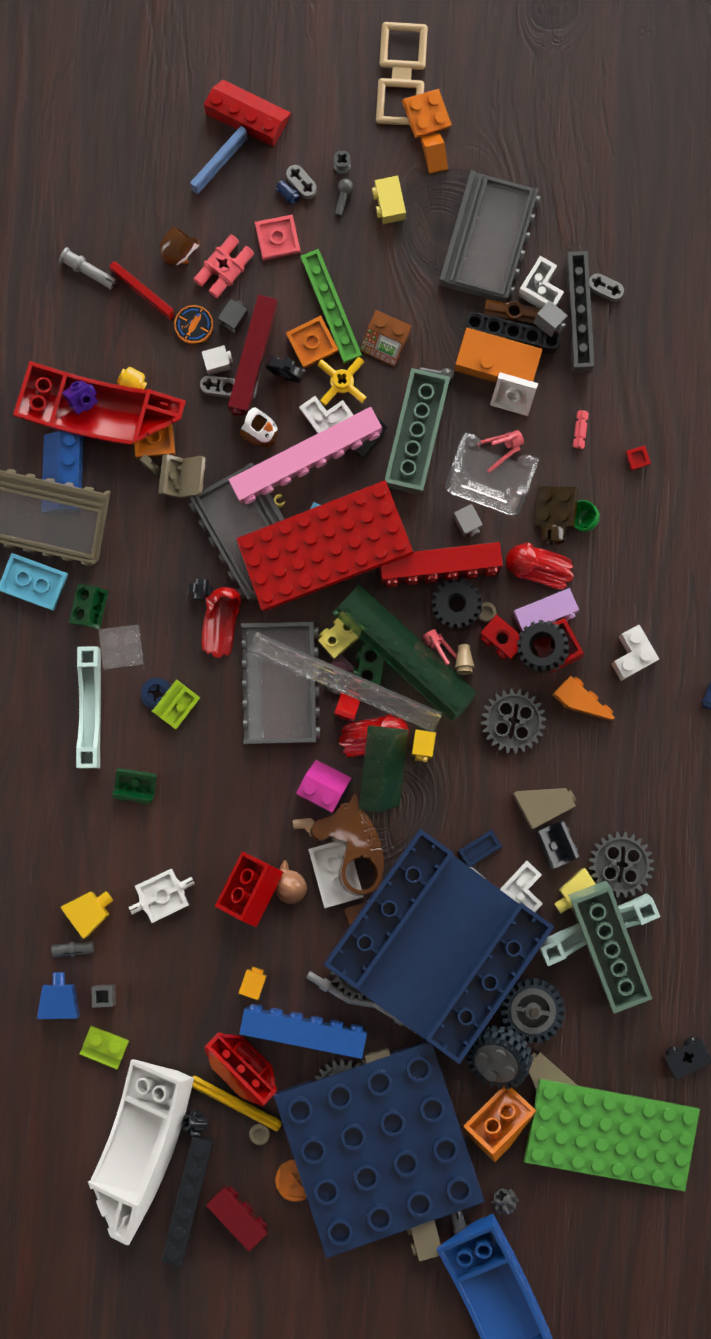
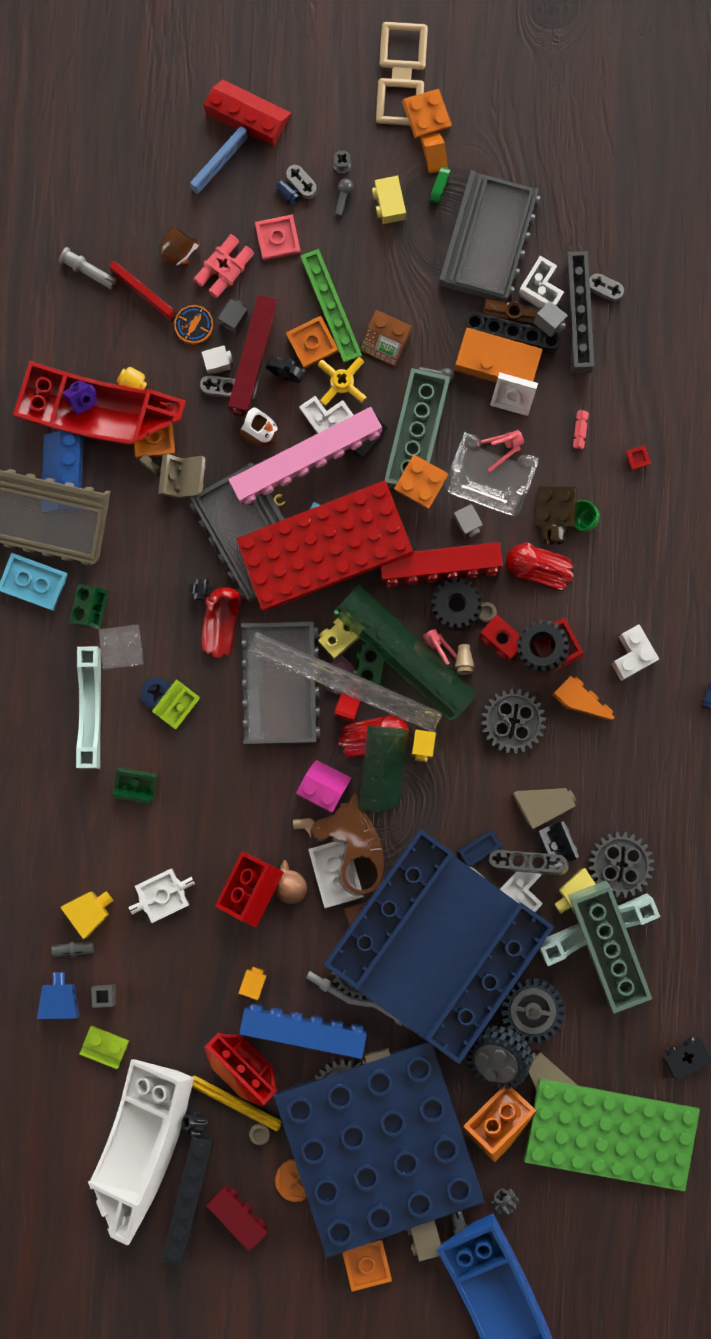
lavender brick [513,588,579,633] -> none
none -> orange plate [342,1239,392,1292]
none -> orange plate [394,454,448,510]
none -> green beam [429,167,451,204]
none -> dark grey beam [489,850,569,875]

